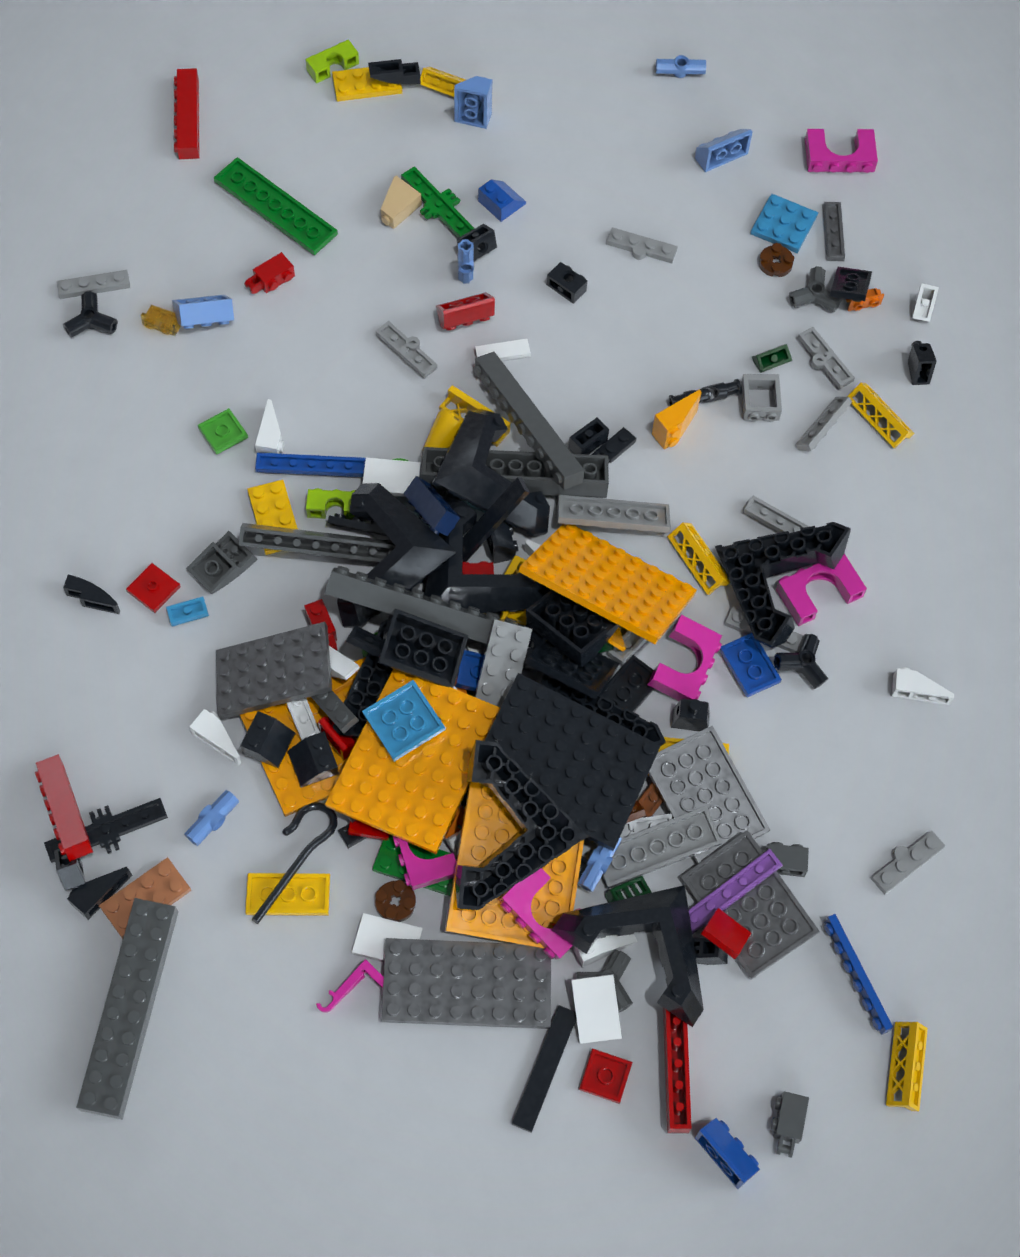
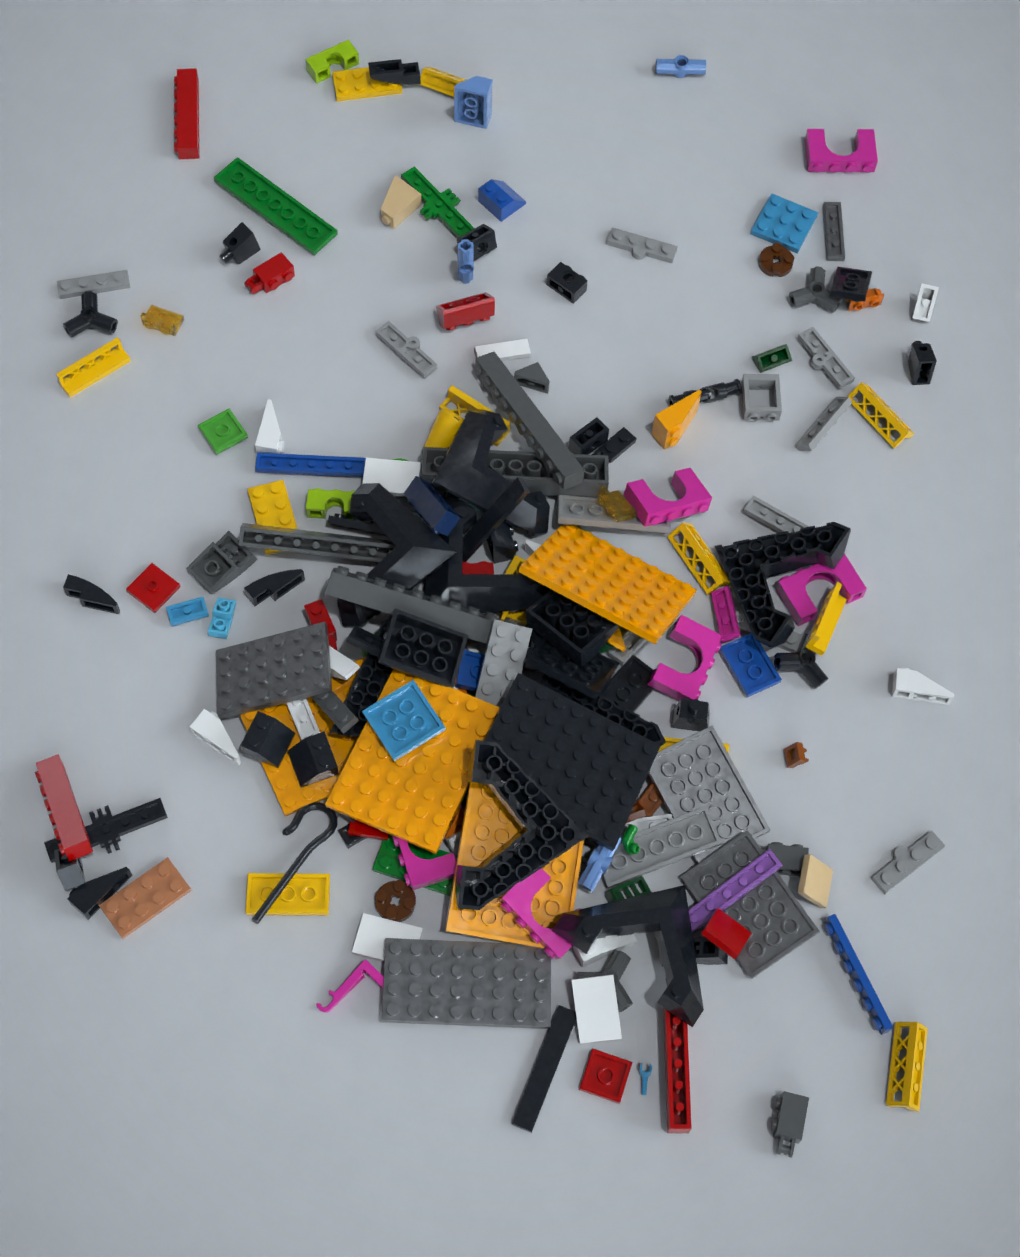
dark grey brick [76,898,178,1120] -> none
medium blue slope [172,295,234,329] -> none
medium blue piece [184,790,239,846] -> none
red tile [318,717,356,761] -> none
medium blue slope [695,129,753,172] -> none
blue slope [695,1118,760,1189] -> none
none -> yellow fence [56,337,131,398]
none -> medium azure slope [208,597,236,639]
none -> black torso [219,222,261,264]
none -> black slope [244,569,305,606]
none -> dark grey slope [514,362,550,394]
none -> clear yellow bracket [598,486,637,522]
none -> green arm [622,824,640,855]
none -> dark pink arch [623,468,712,527]
none -> dark azure hand [639,1063,652,1095]
none -> dark pink tile [711,586,741,643]
none -> dark orange tile [784,742,809,768]
none -> tan tile [798,854,833,908]
none -> yellow fence [805,582,847,656]

